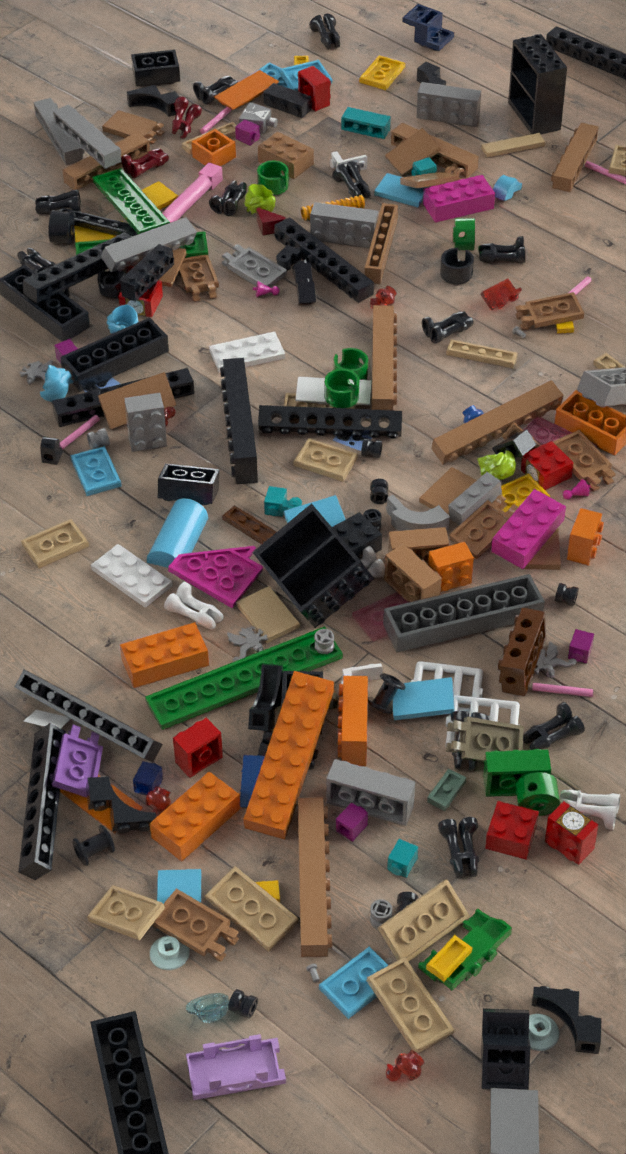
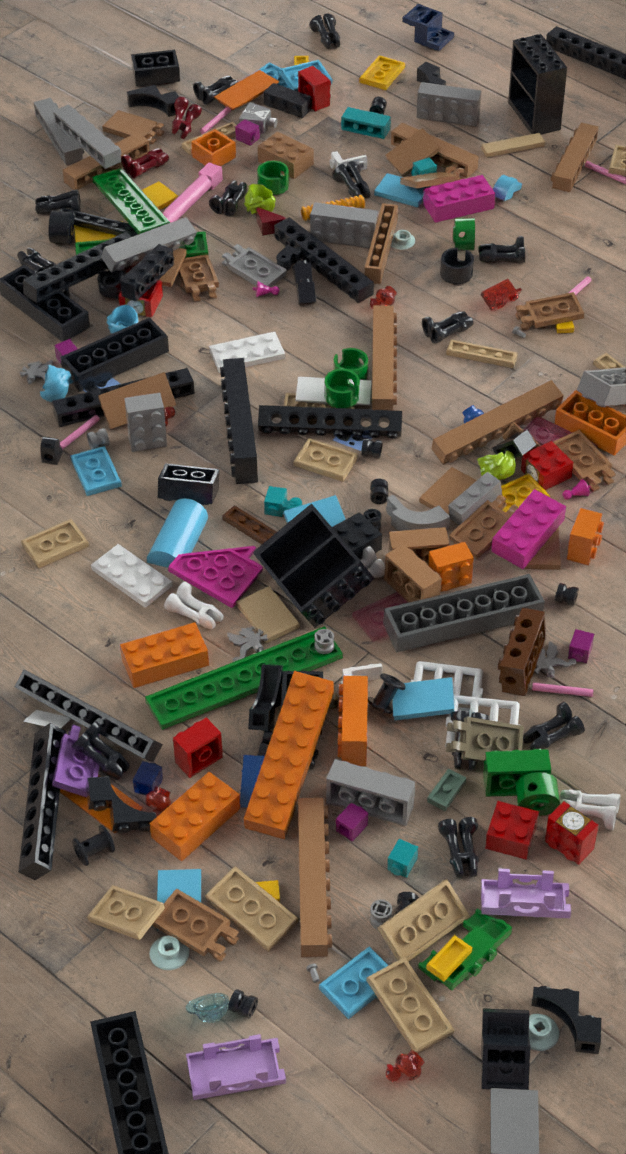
none -> black piece [72,721,130,780]
none -> black wheel [369,96,387,115]
none -> light aqua piece [391,230,415,250]
none -> lavender piece [481,869,571,918]

